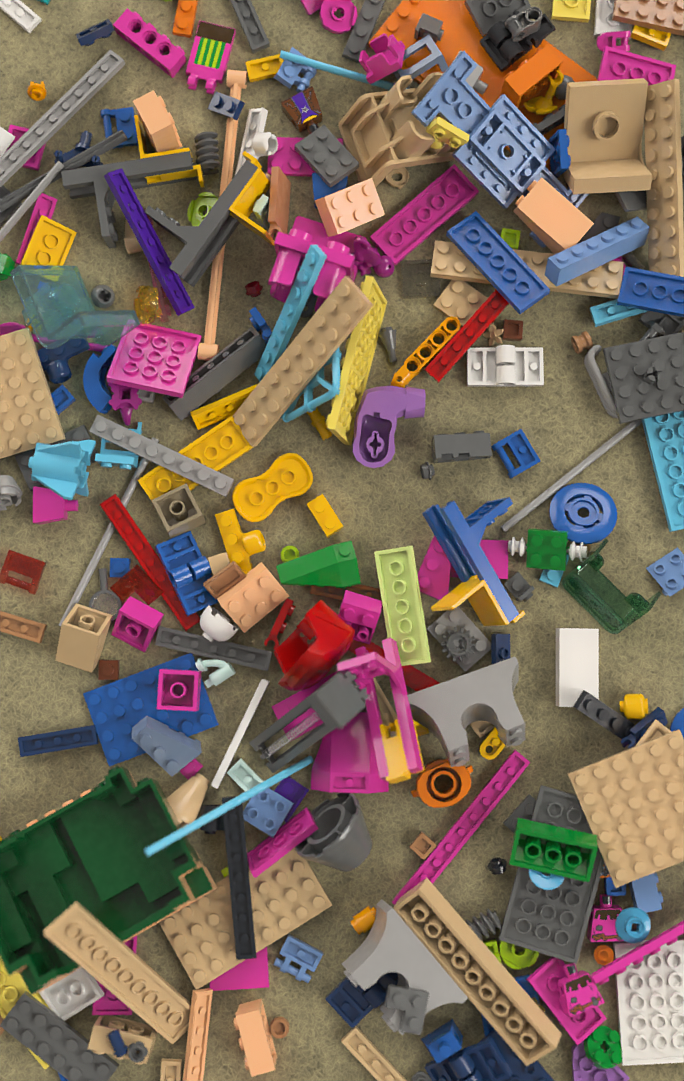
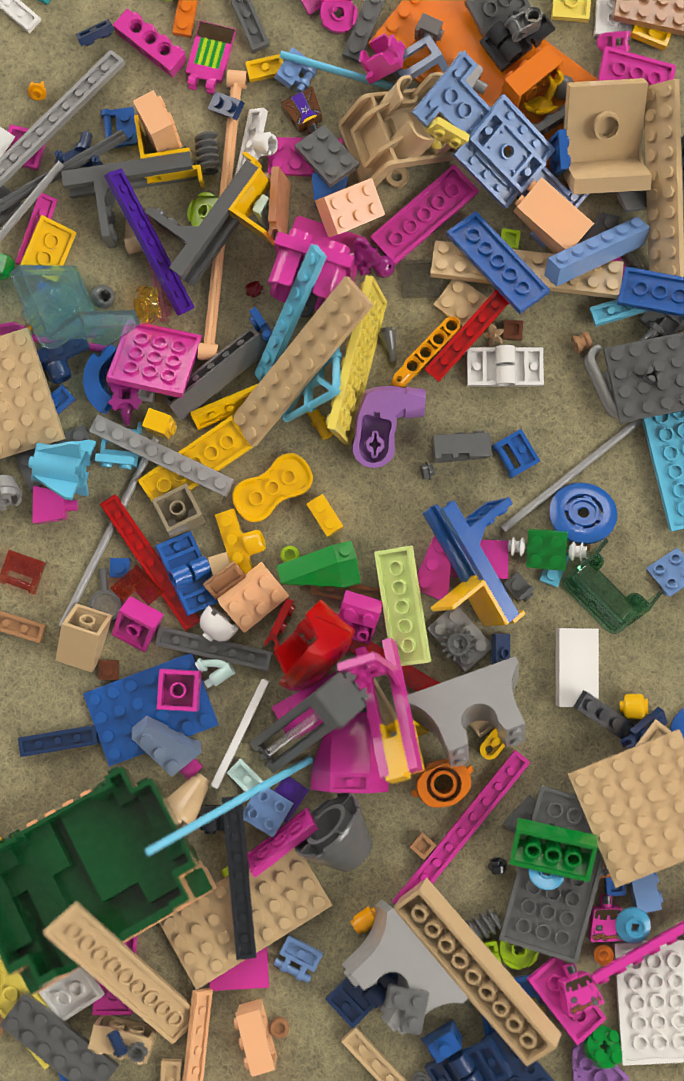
none -> yellow brick [142,408,177,439]

